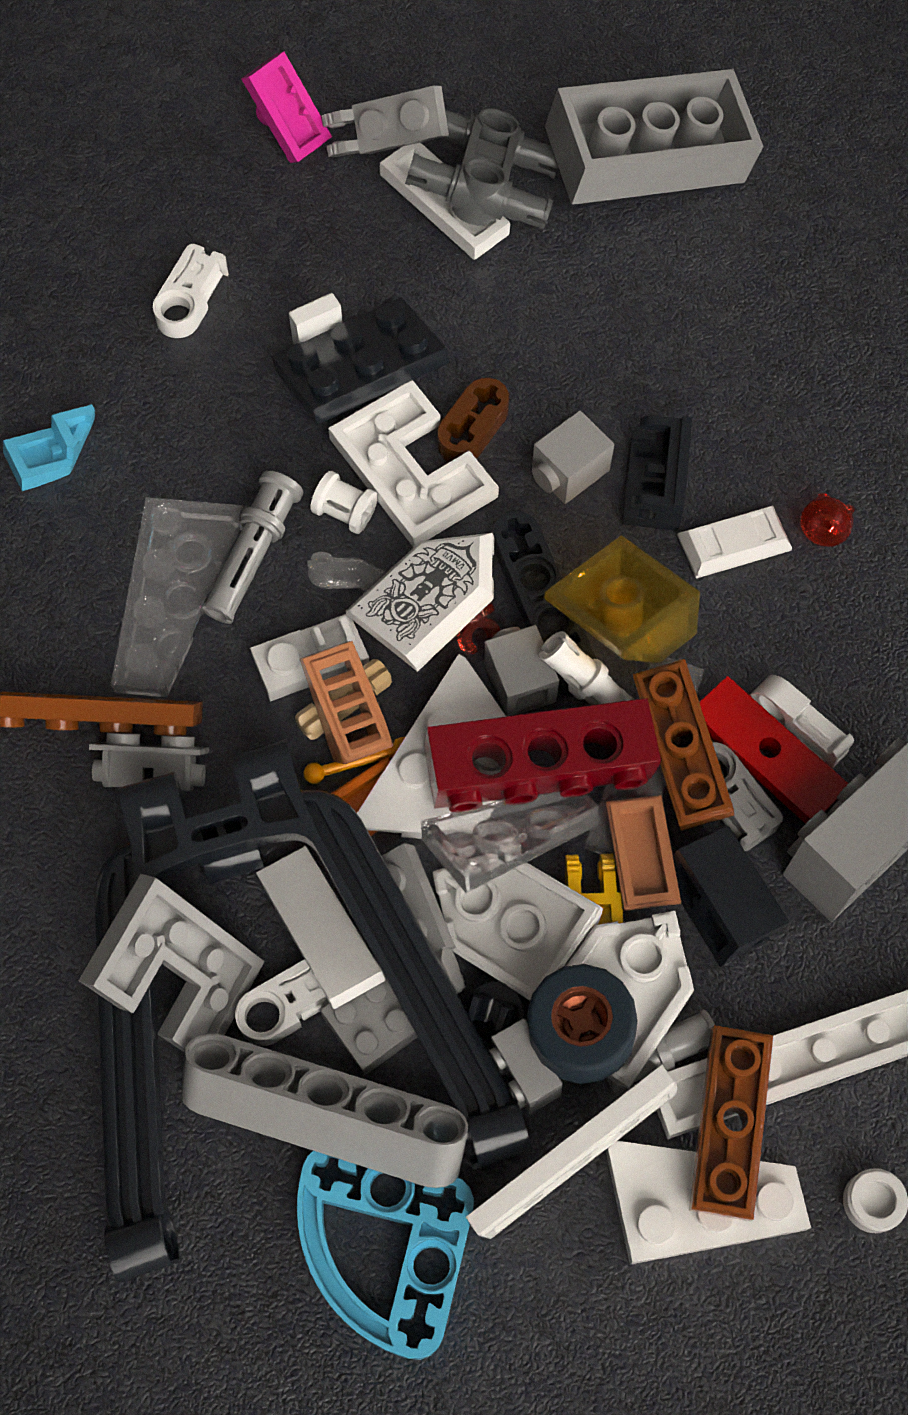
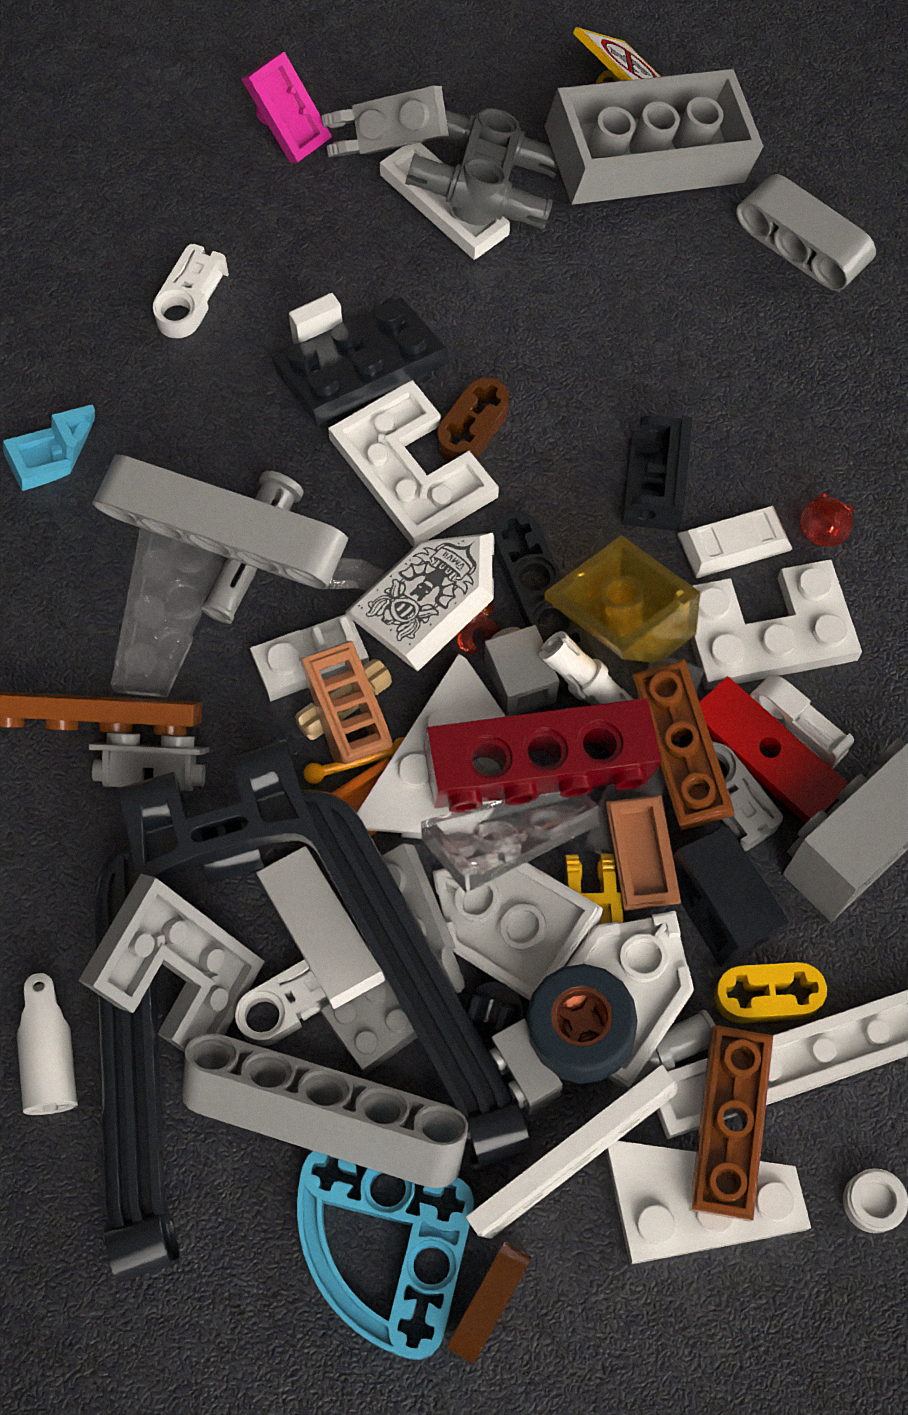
white bush [310,471,378,534] -> none
light grey brick [532,411,614,504] -> none
none -> white piece [17,973,78,1115]
none -> light grey beam [92,455,348,589]
none -> reddish brown beam [446,1241,532,1365]
none -> piece [573,27,661,84]
none -> white plate [678,559,862,690]
none -> yellow beam [713,962,827,1024]
none -> light grey beam [737,174,876,291]

